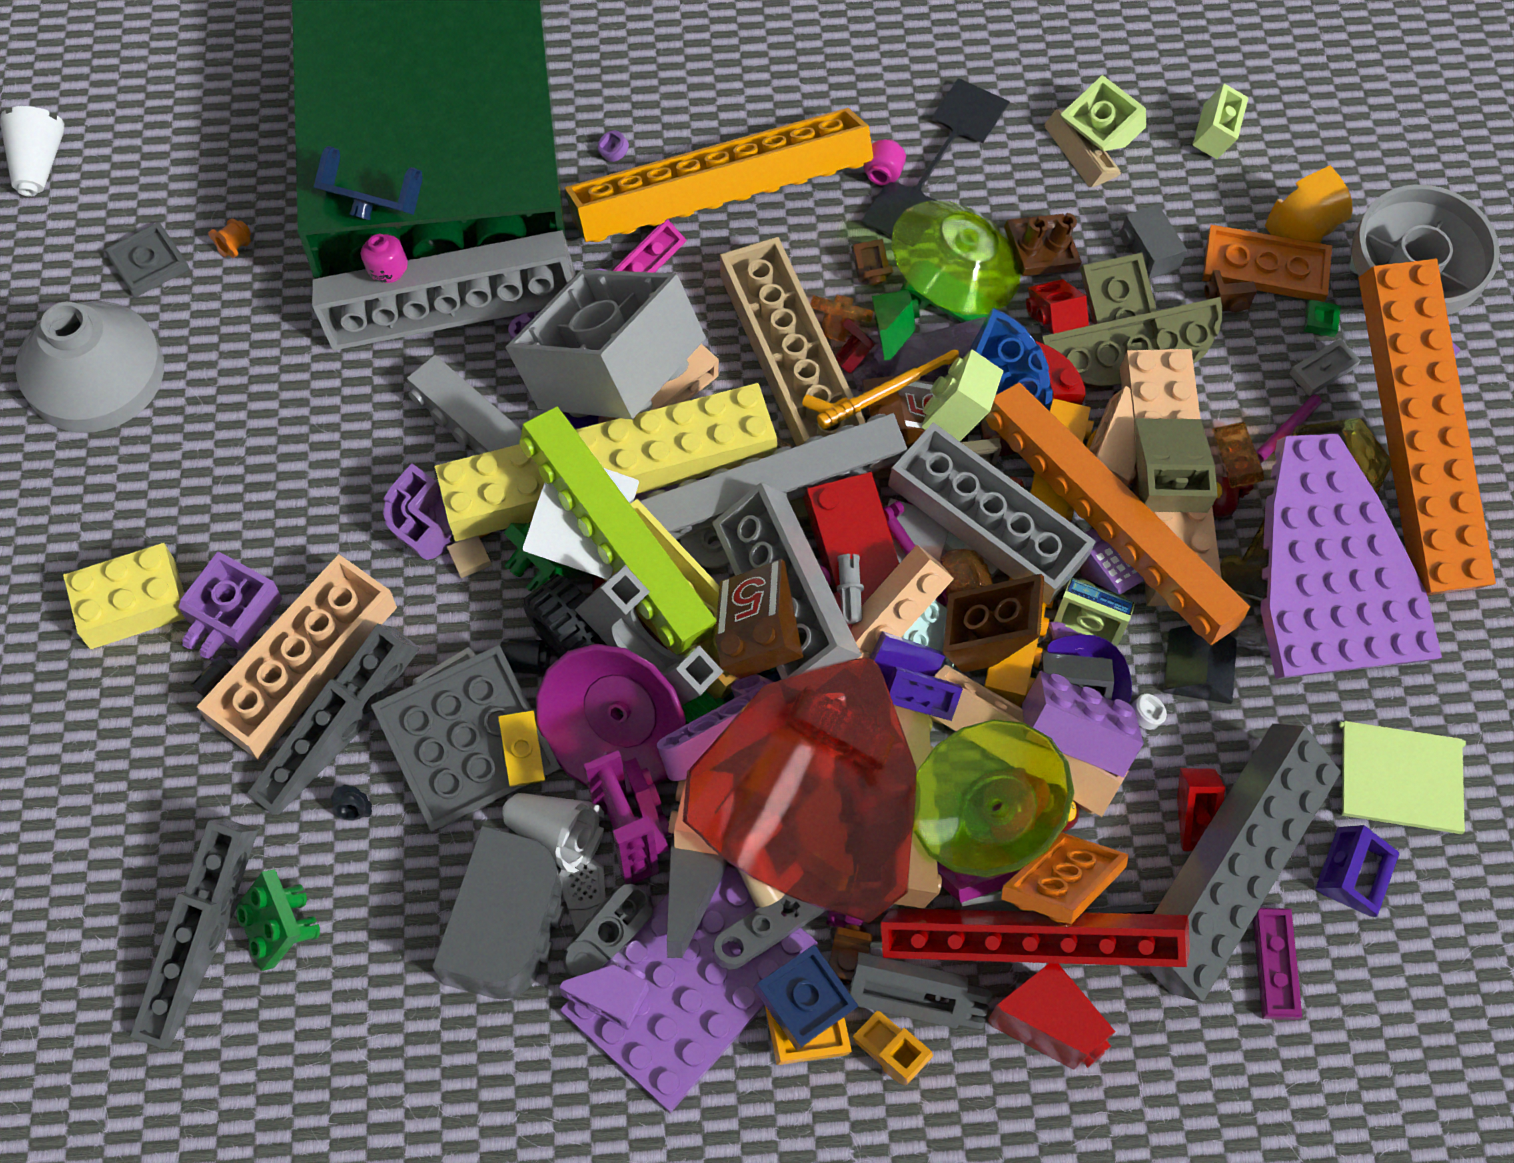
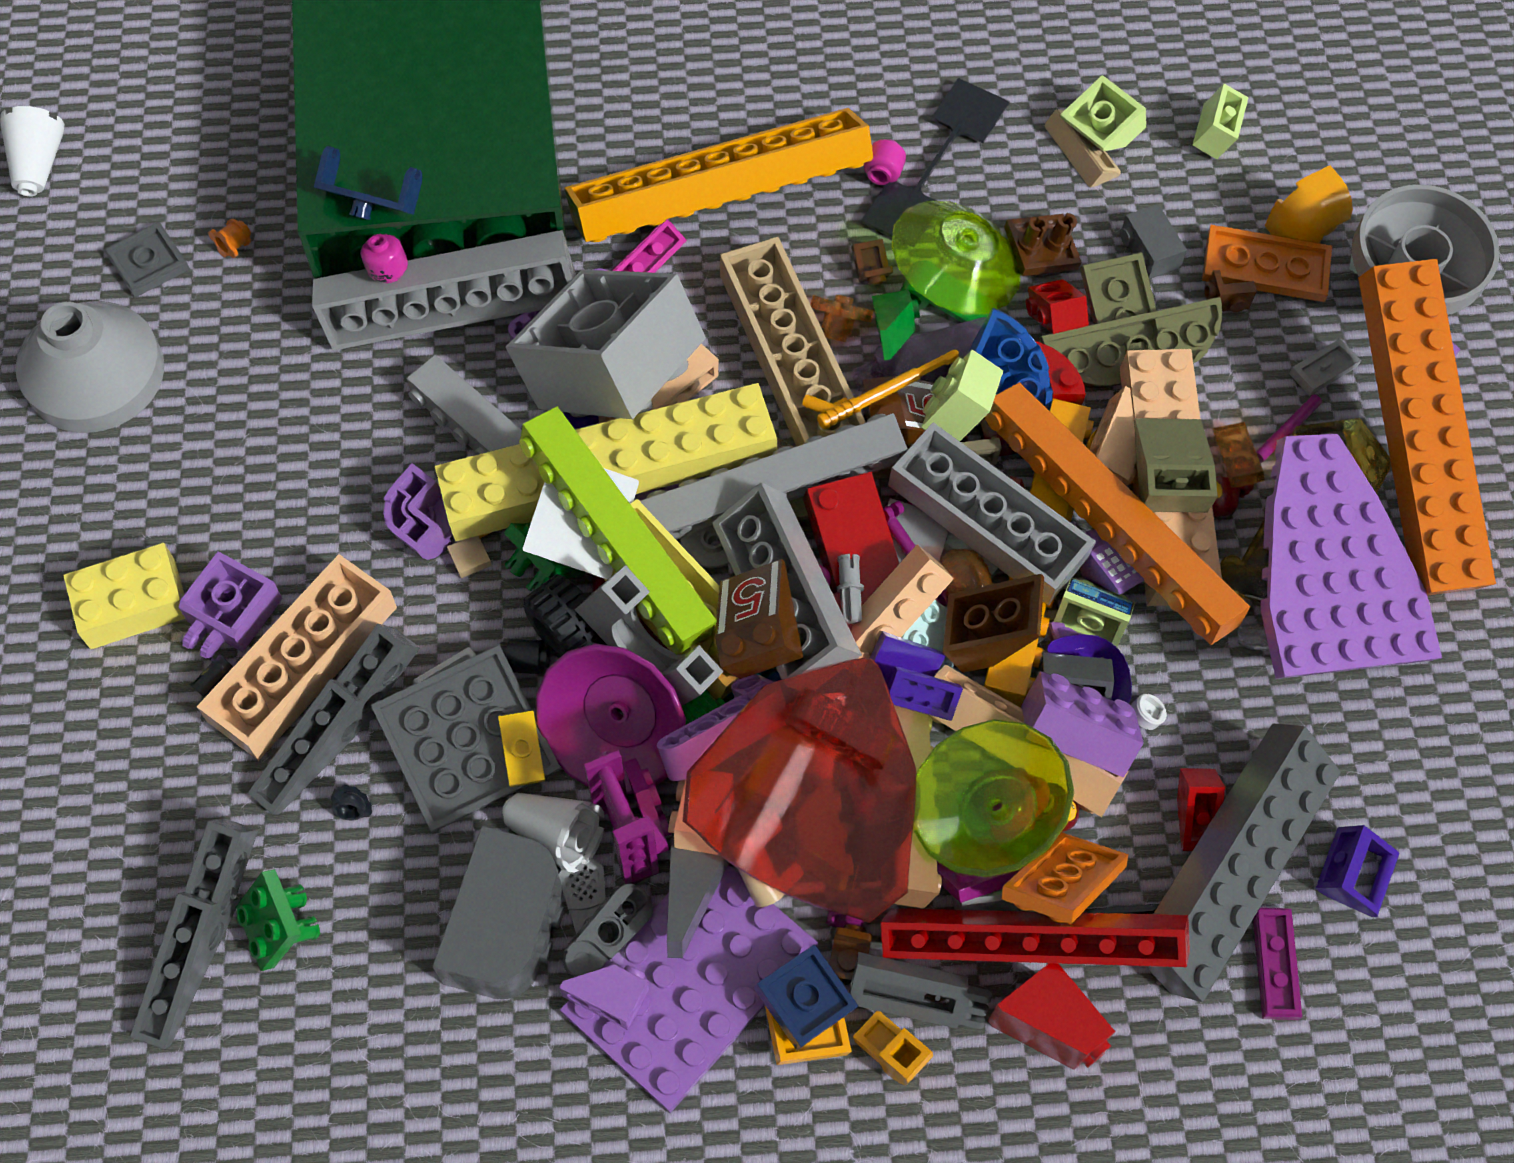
medium lavender tile [597,130,629,162] -> none
dark grey piece [712,873,860,970] -> none
dark red tile [835,318,876,374] -> none
black slope [1163,625,1237,704] -> none
green plate [1304,300,1341,338] -> none
yellowish green piece [1339,721,1466,834] -> none

